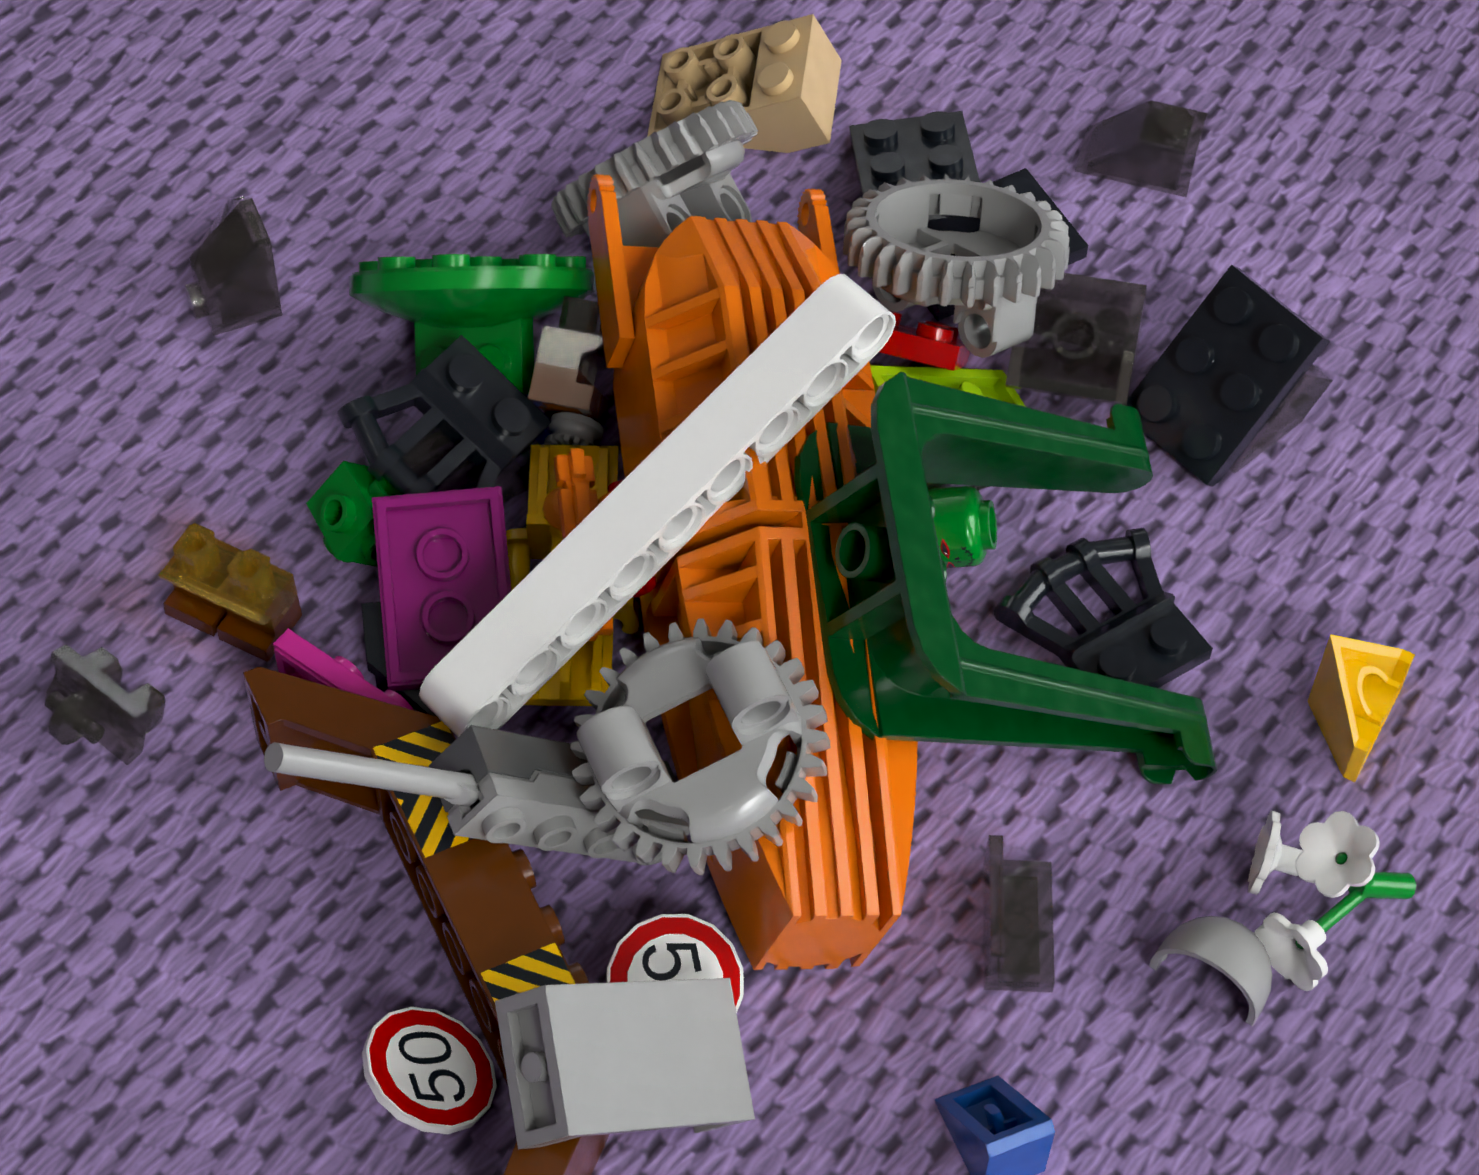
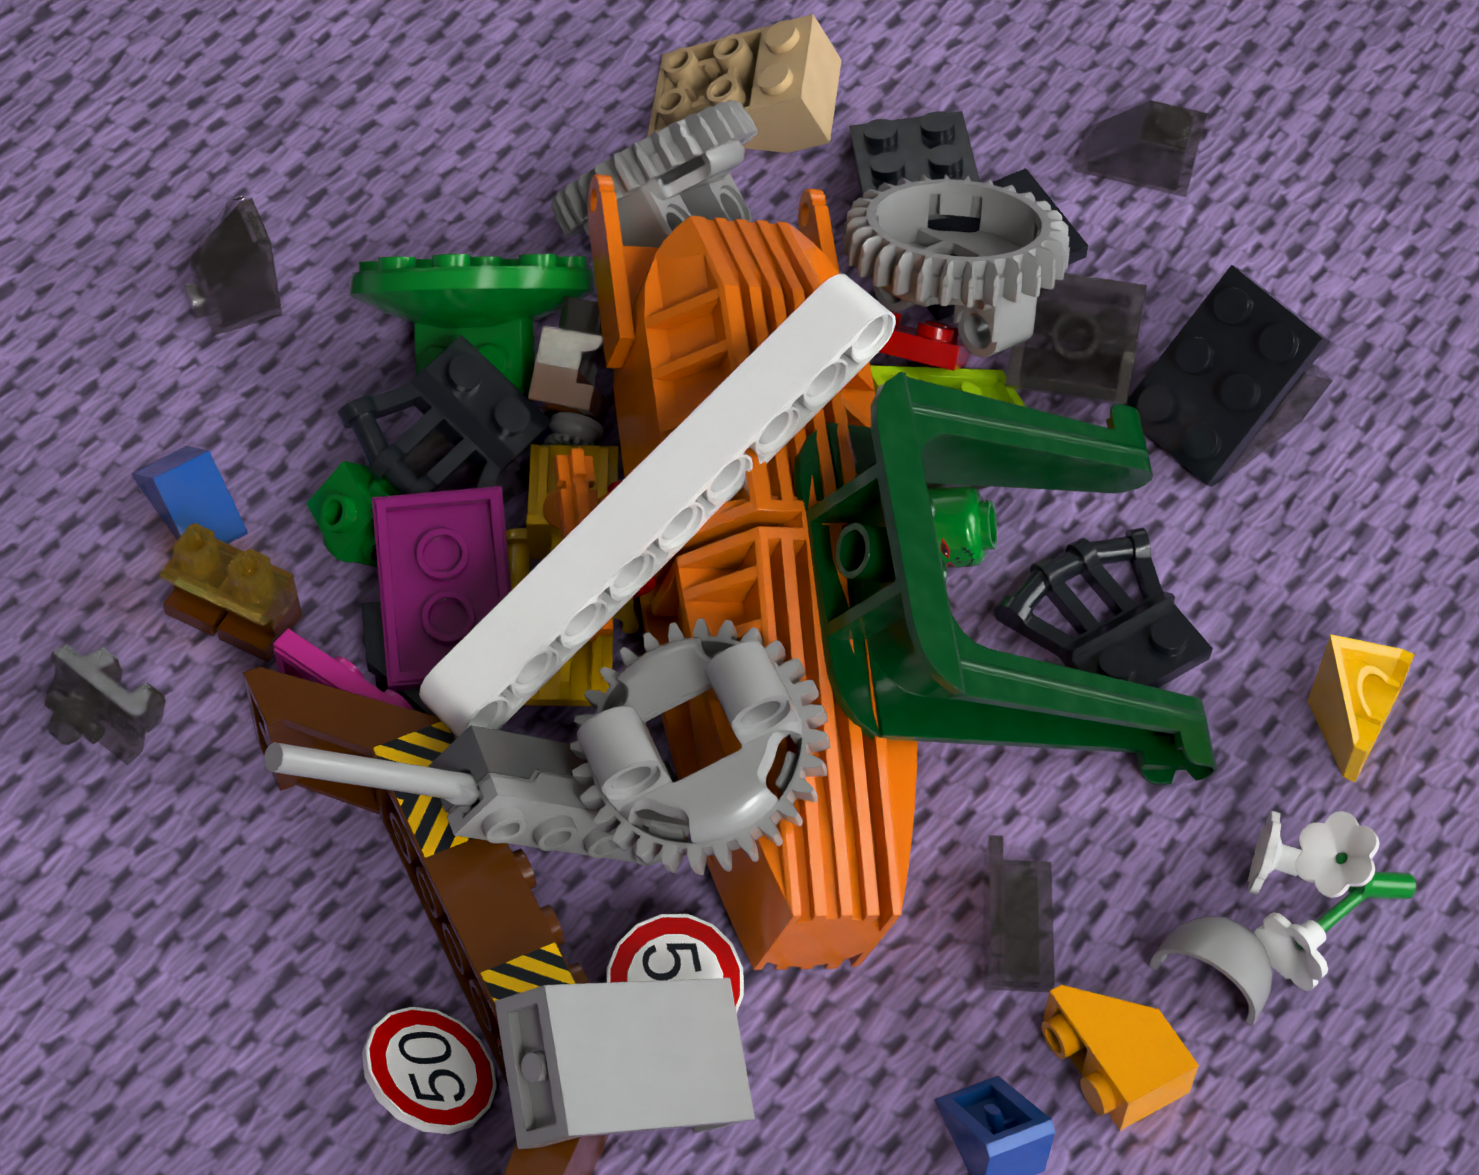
none -> blue slope [132,446,248,559]
none -> light orange slope [1042,985,1199,1131]

